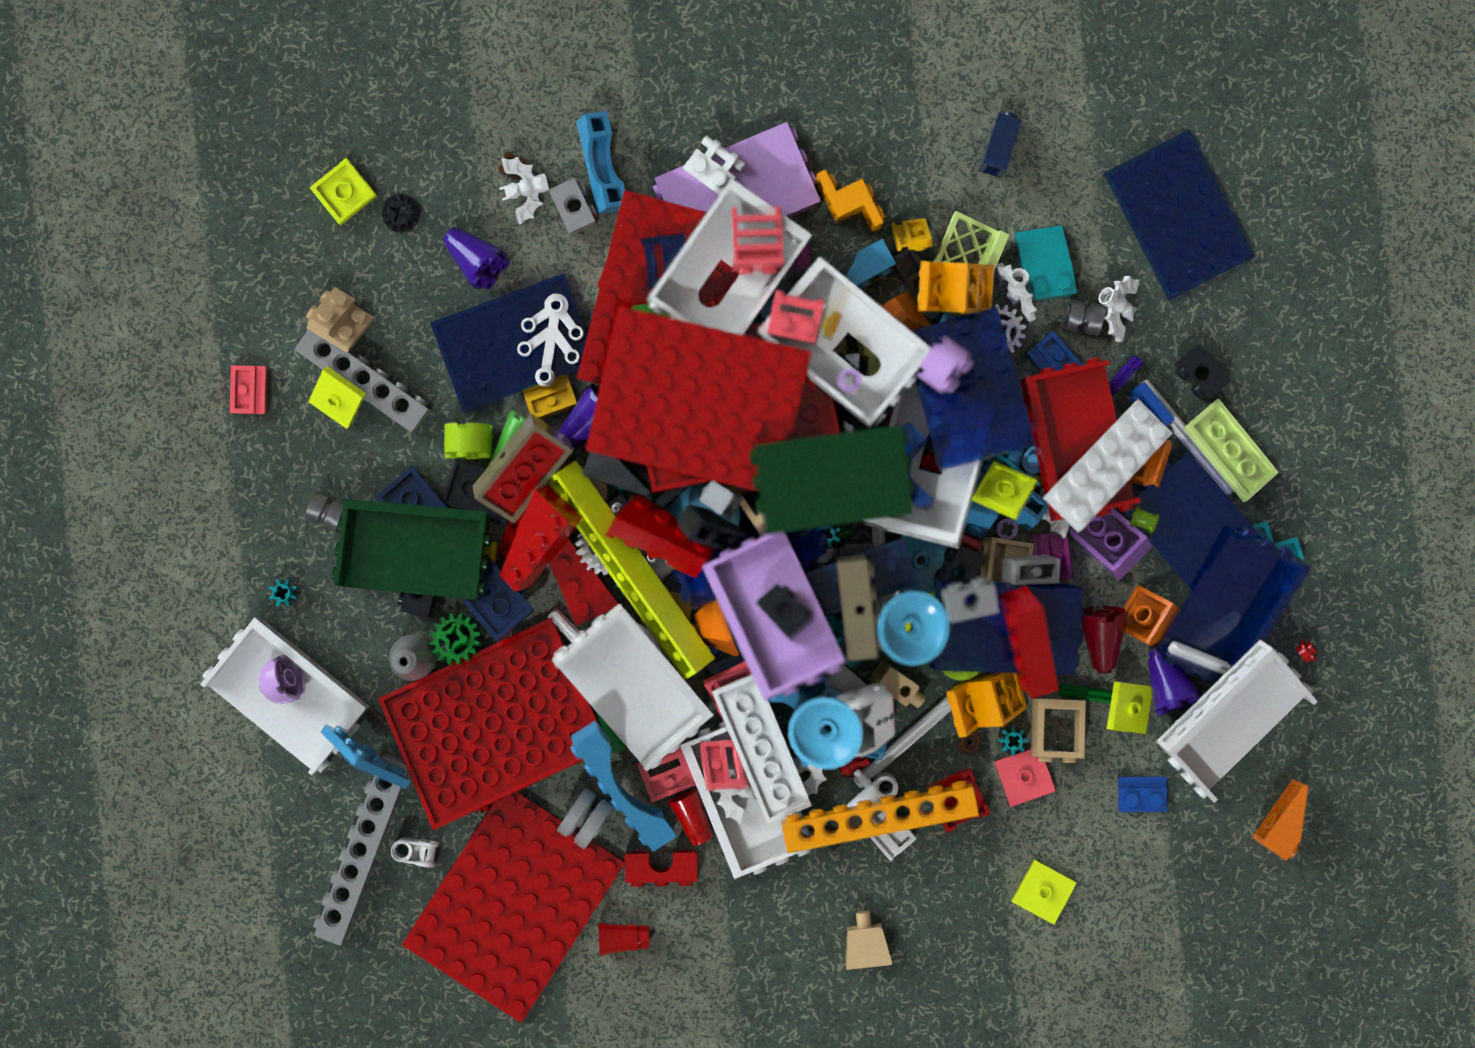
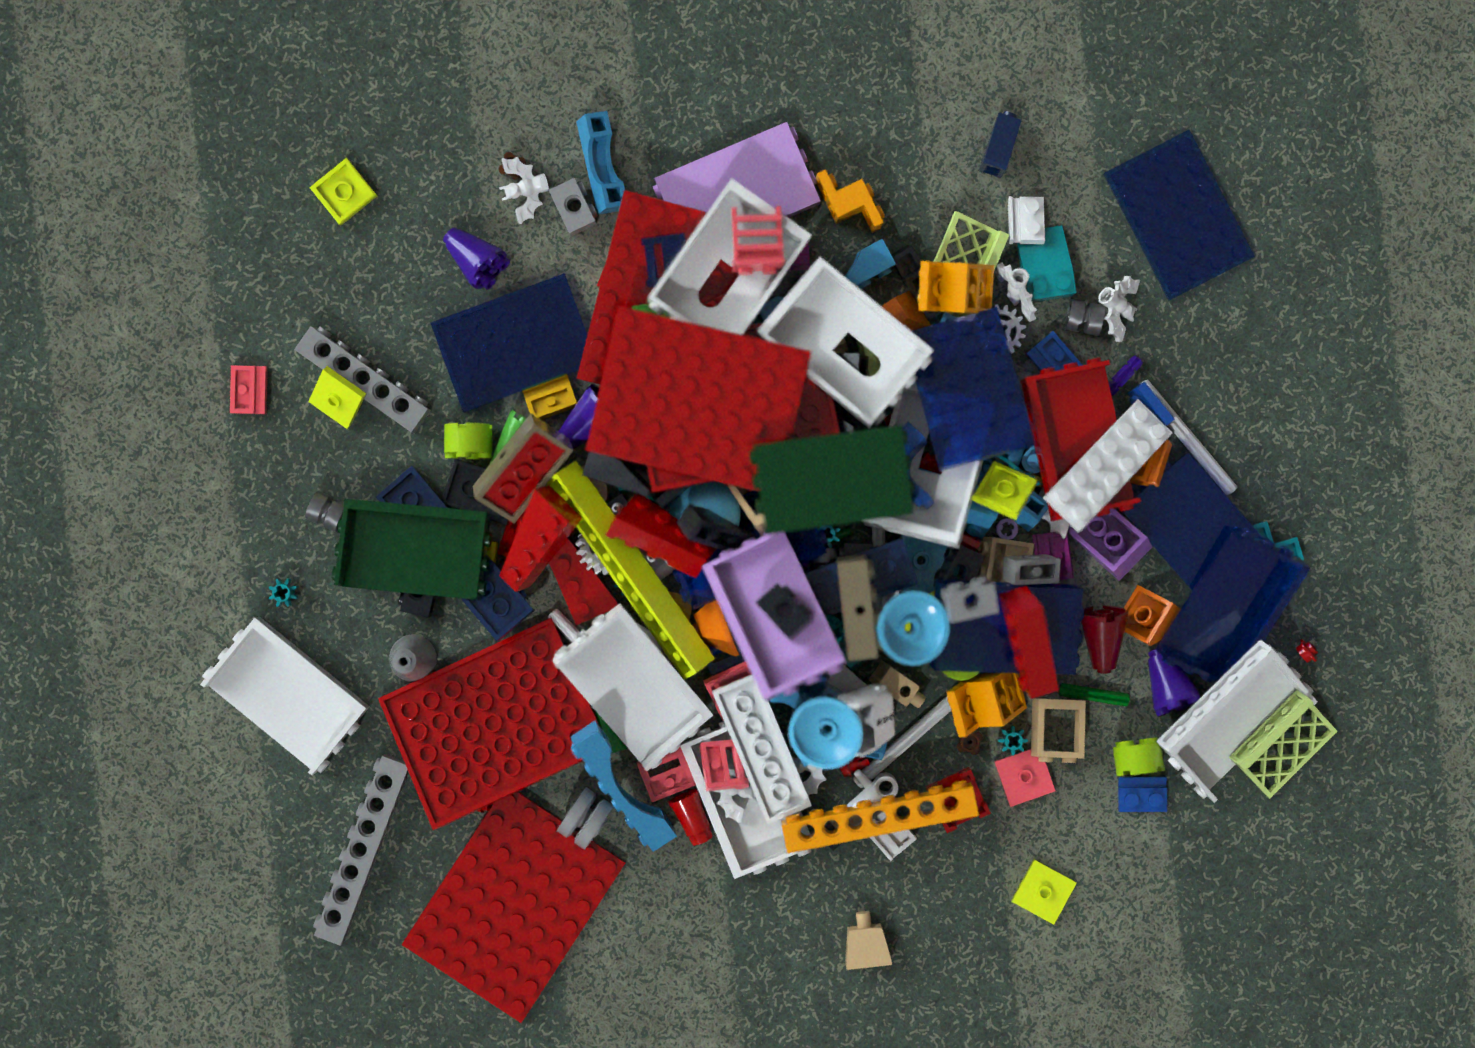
lavender cylinder [259,655,305,704] -> none
tan plate [306,287,374,353] -> none
dark azure plate [321,724,411,789] -> none
black gear [381,194,420,233] -> none
white piece [391,837,439,868] -> none
green gear [429,613,483,665] -> none
white plant [517,294,584,387] -> none
red plant [598,922,649,956] -> none
red arch [625,850,698,887] -> none
white plate [683,135,746,196] -> none
brick [699,480,743,520] -> none
coral plate [767,290,824,344] -> none
clear yellow plate [821,311,842,341] -> none
lavender bush [838,369,861,393] -> none
yellow plate [891,218,933,251] -> none
lavender brick [917,336,974,394] -> none
neon yellow plate [1107,681,1152,734] -> none
clear neon green bush [1129,506,1160,534] -> none
white axle [1168,641,1231,675] -> none
black brick [1174,344,1231,400] -> none
yellowish green plate [1183,398,1279,503] -> none
orange slope [1252,779,1308,861] -> none
none -> white plate [1008,196,1045,244]
none -> lime brick [1113,738,1165,776]
none -> yellowish green fence [1229,690,1337,799]

